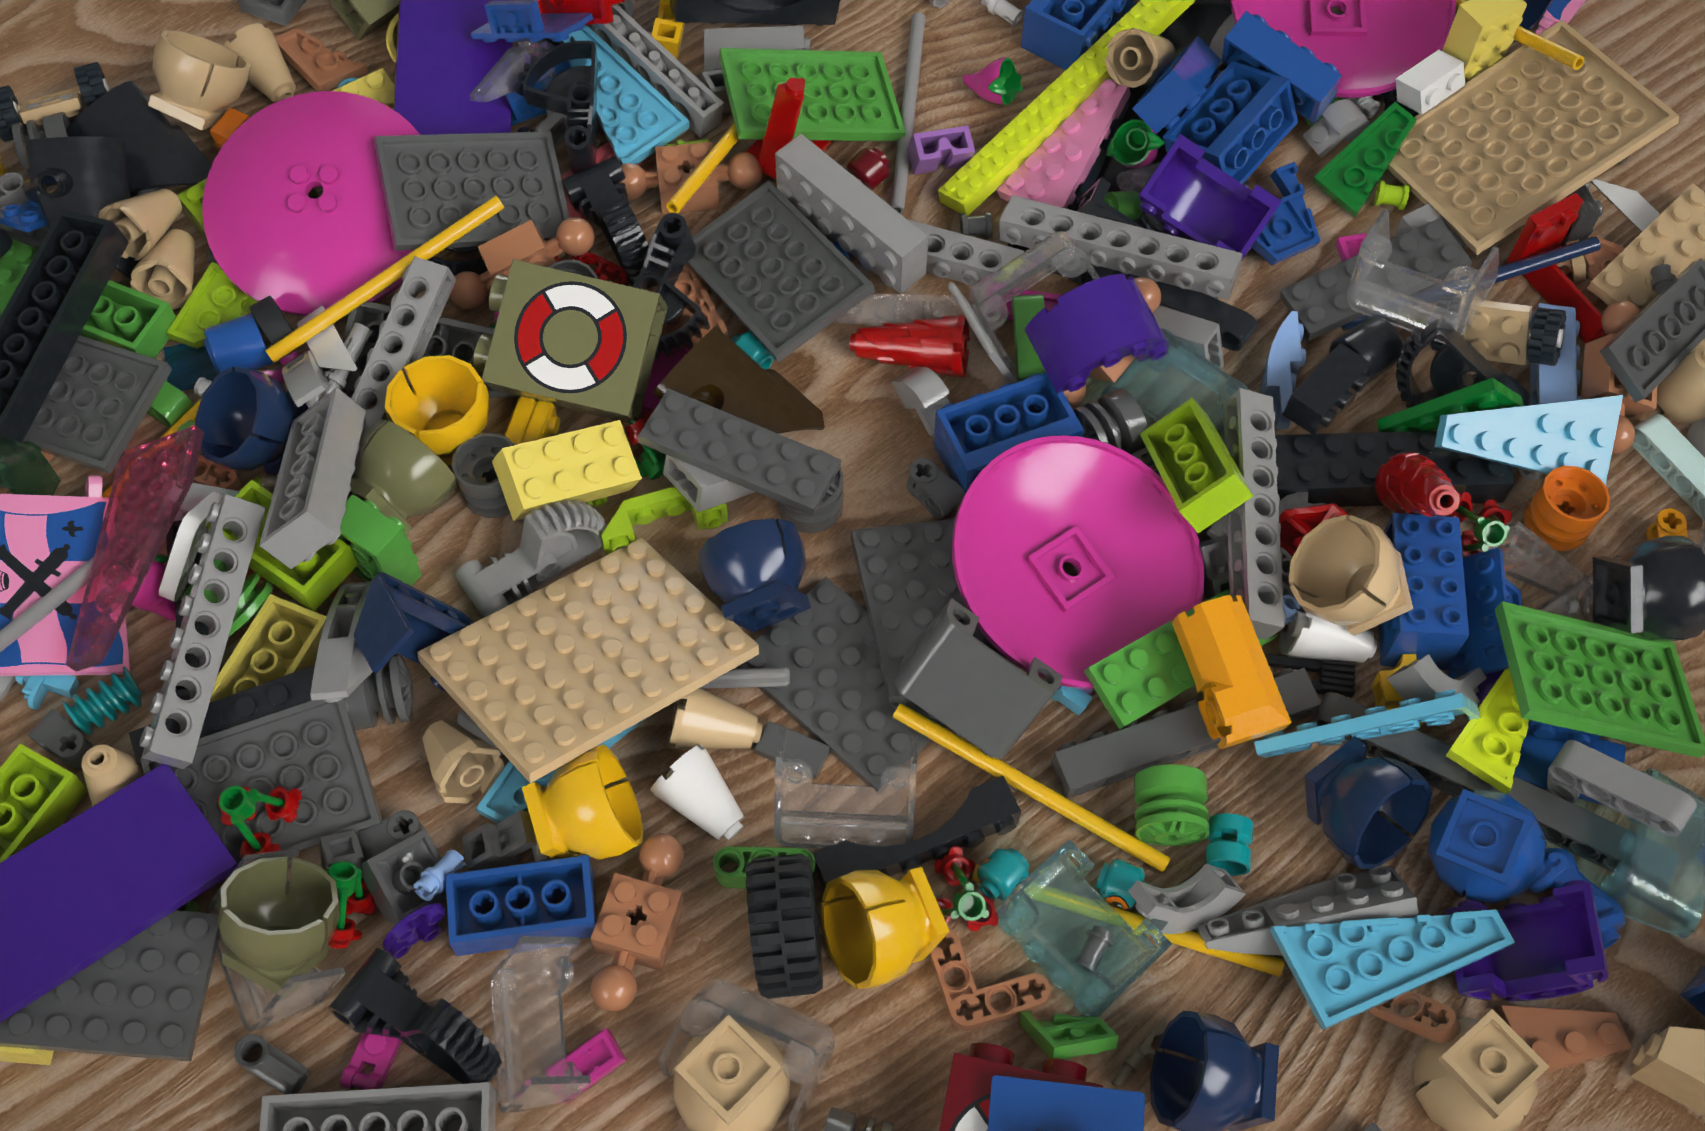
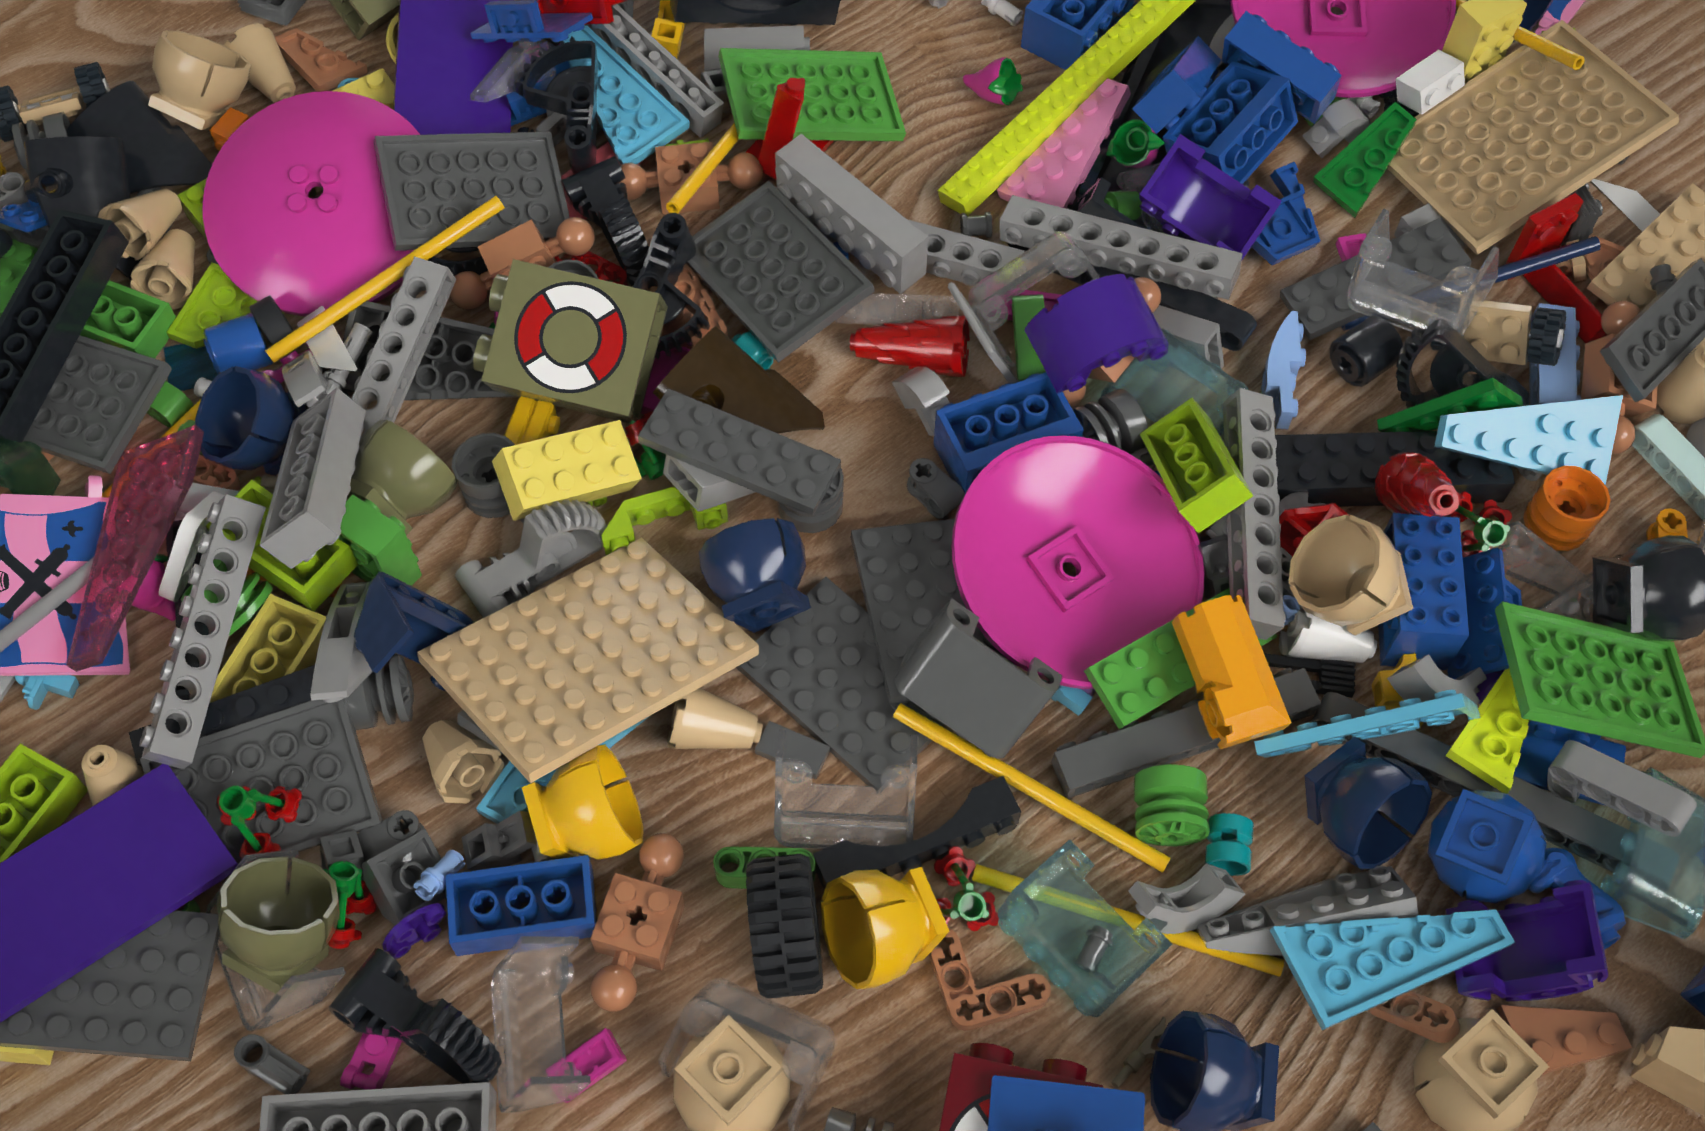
dark grey piece [28,709,94,770] -> none
teal piece [62,666,142,735] -> none
yellow plate [385,355,489,465] -> none
white cone [650,744,744,841] -> none
light grey axle [700,667,791,689] -> none
dark red head [847,147,890,191] -> none
light grey piece [890,12,926,214] -> none
medium lavender brick [907,125,975,175] -> none
teal head [977,848,1030,901] -> none
bright green wing [1019,1011,1118,1060] -> none
teal head [1095,858,1150,910] -> none
tan cone [1105,28,1175,88] -> none
black wedge [1283,343,1372,435] -> none
lime bush [1374,180,1410,211] -> none

